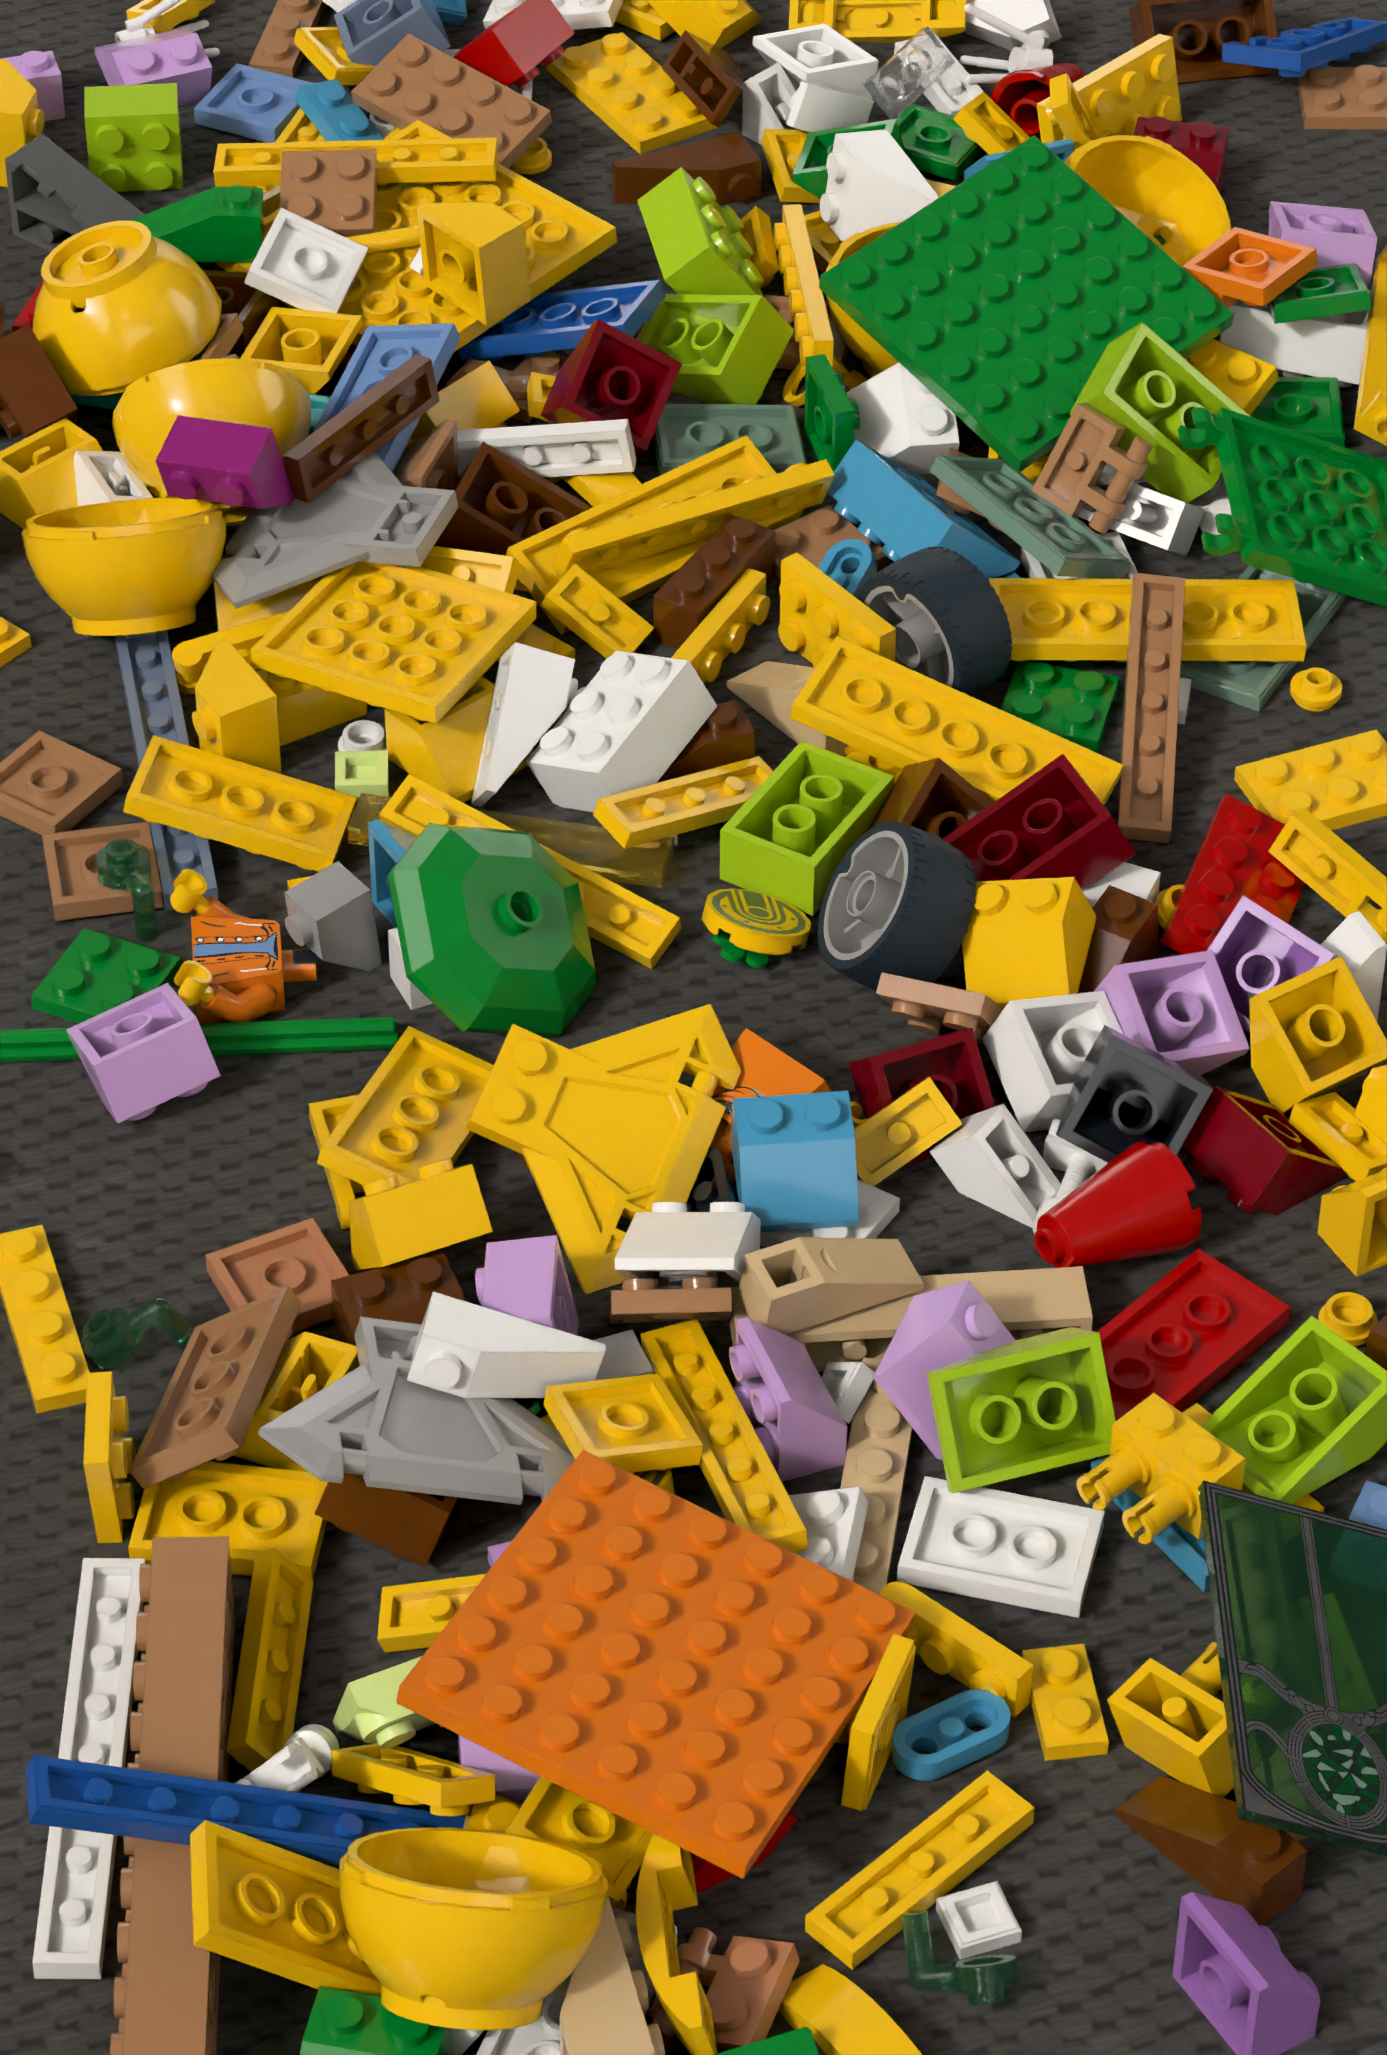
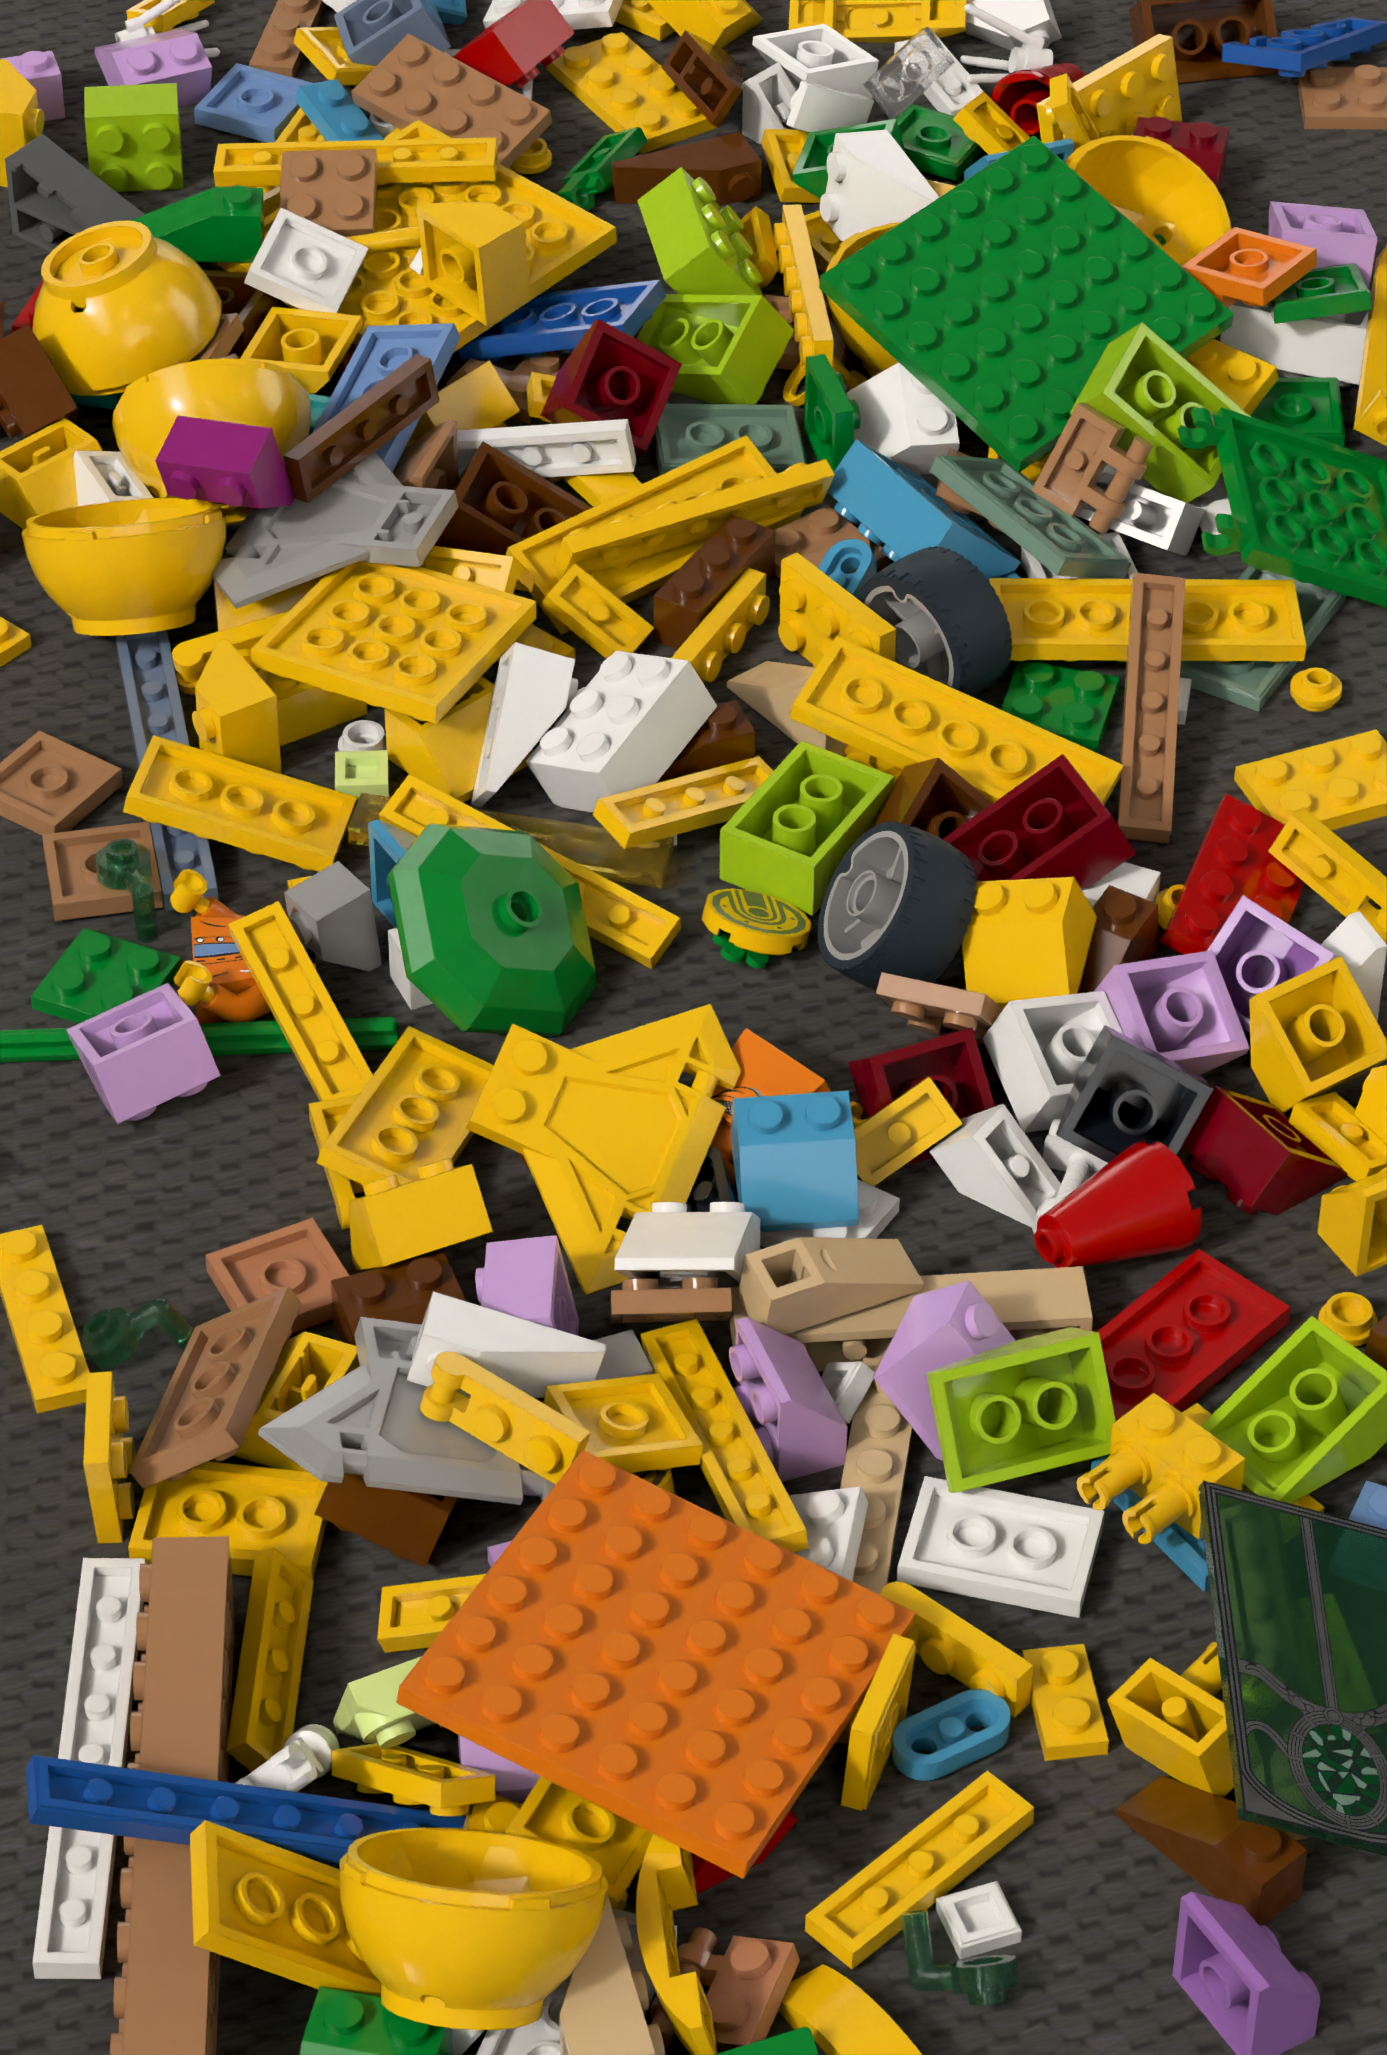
none -> yellow plate [228,901,373,1101]
none -> yellow plate [420,1351,591,1485]
none -> green hinge [556,127,648,211]

